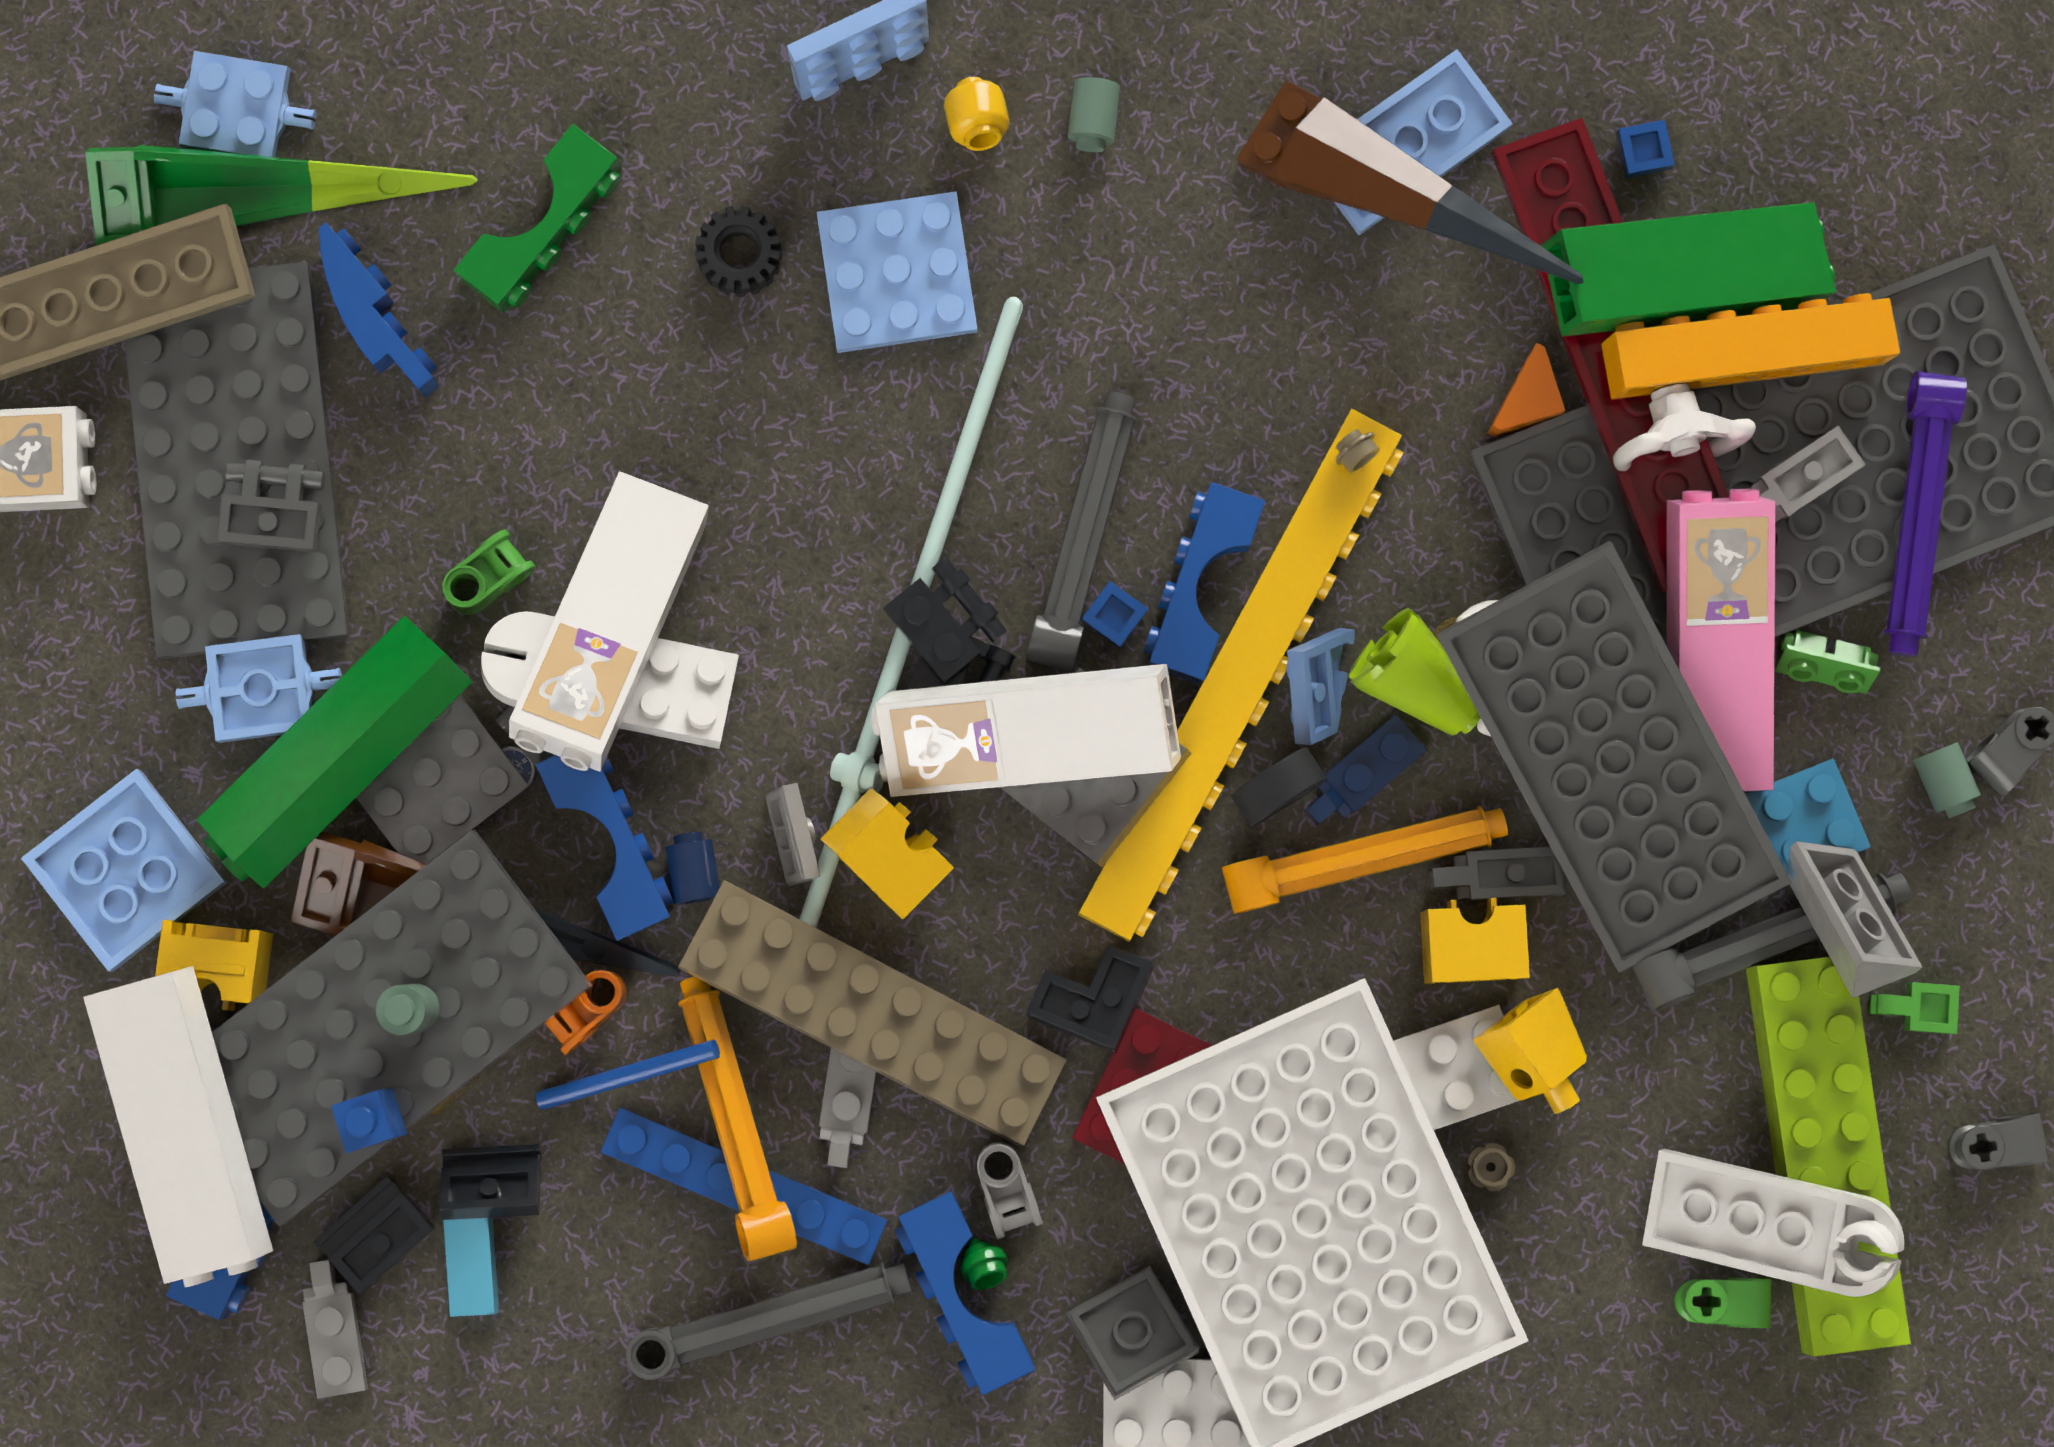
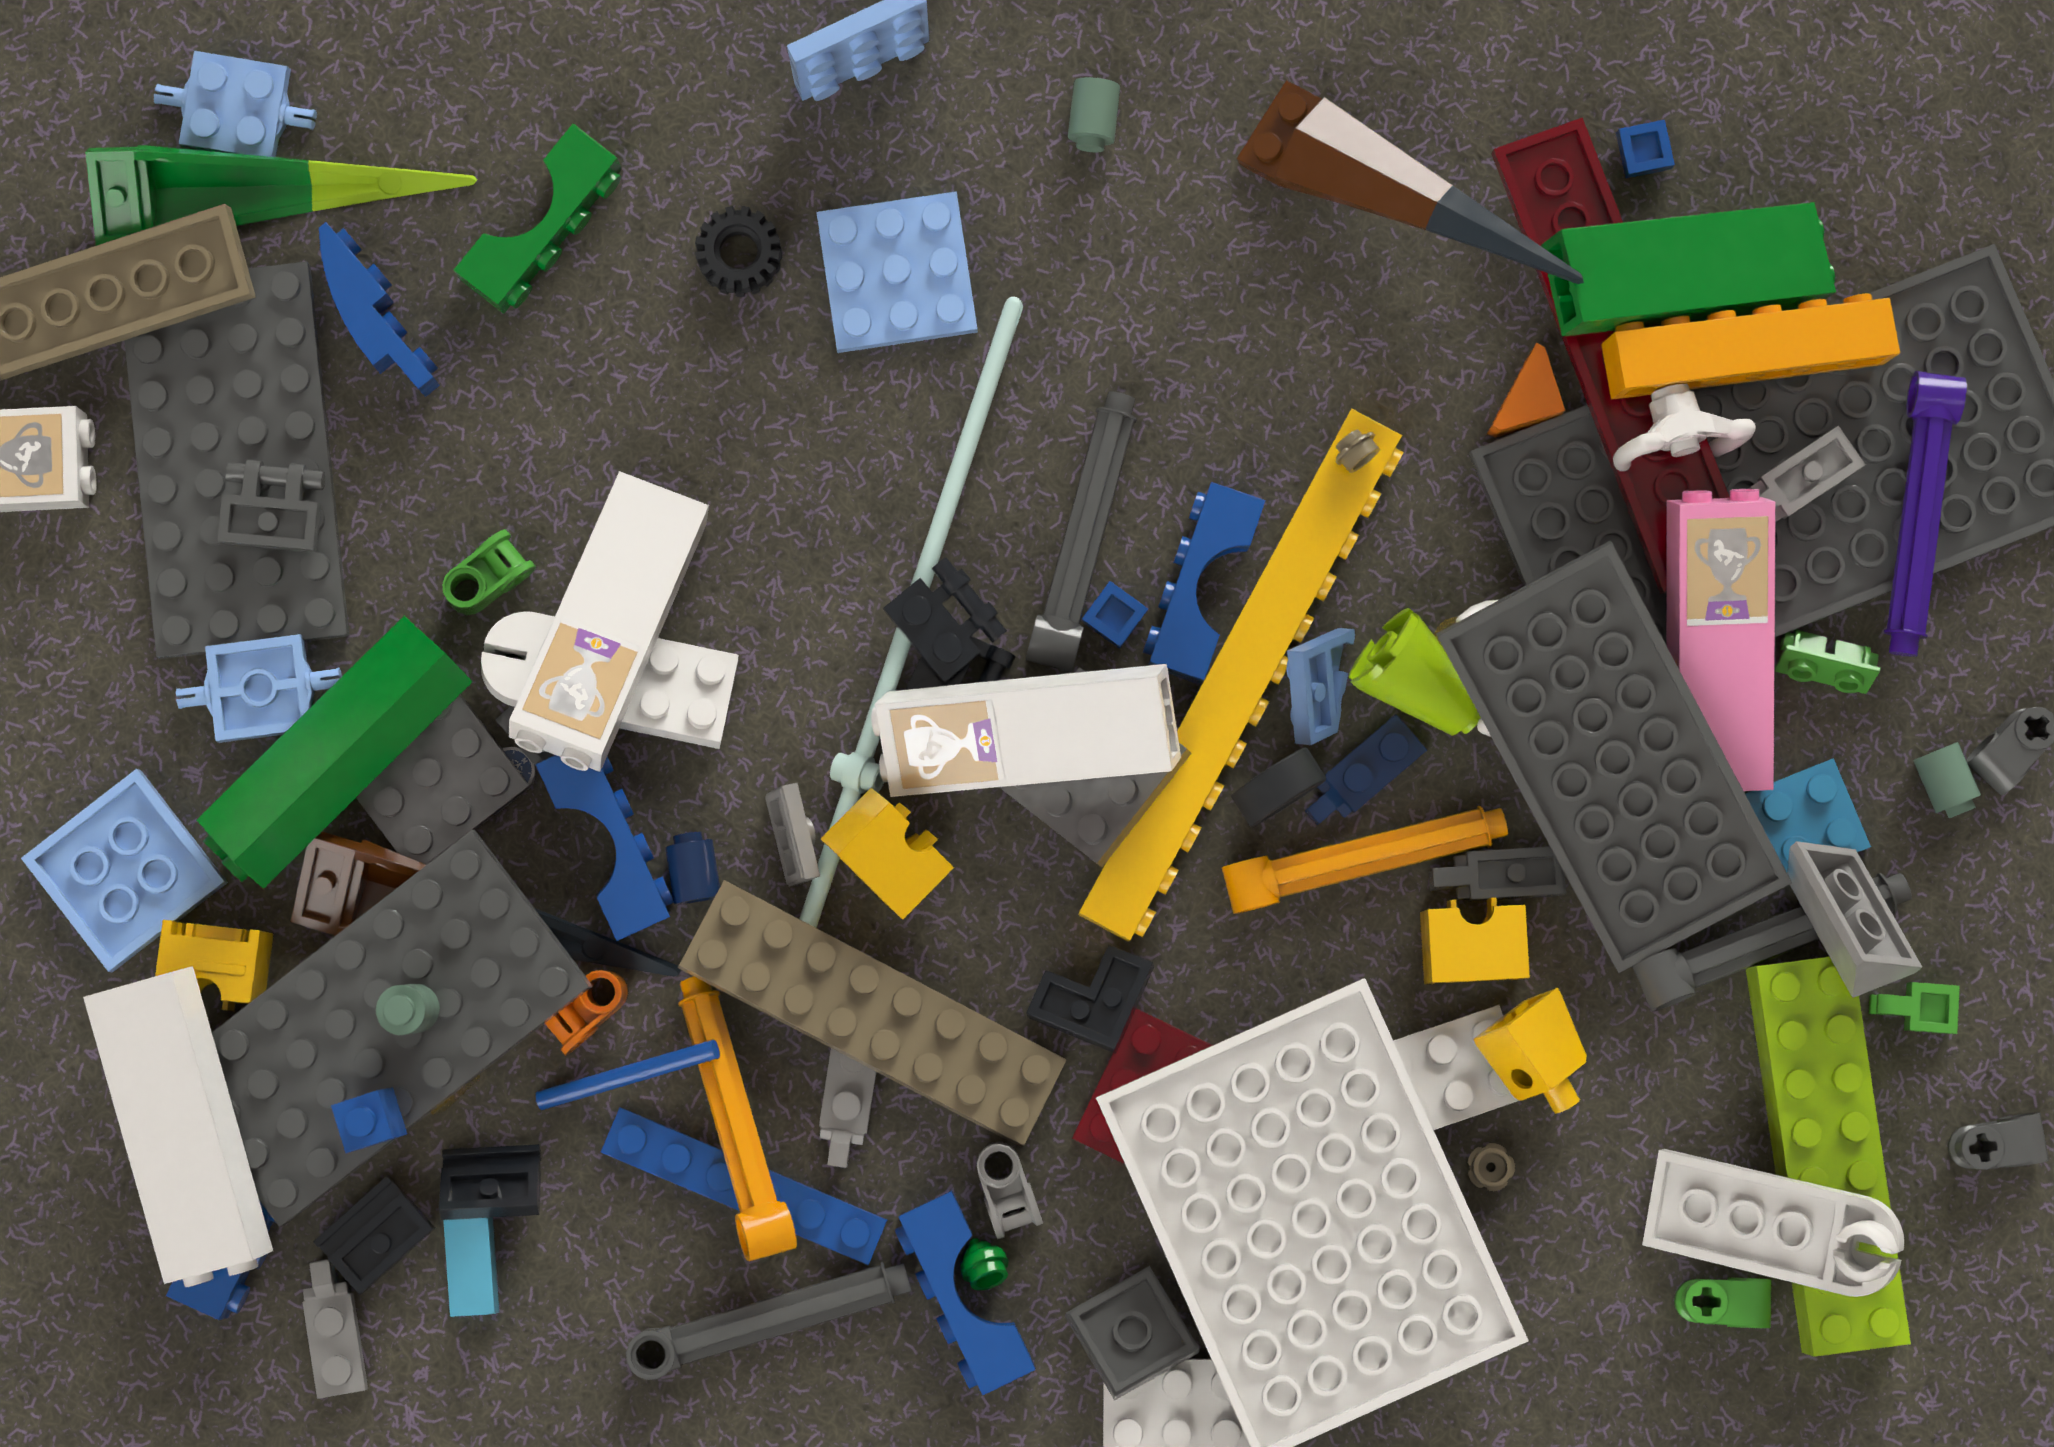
yellow head [944,77,1010,151] -> none
light blue plate [1334,49,1513,235] -> none

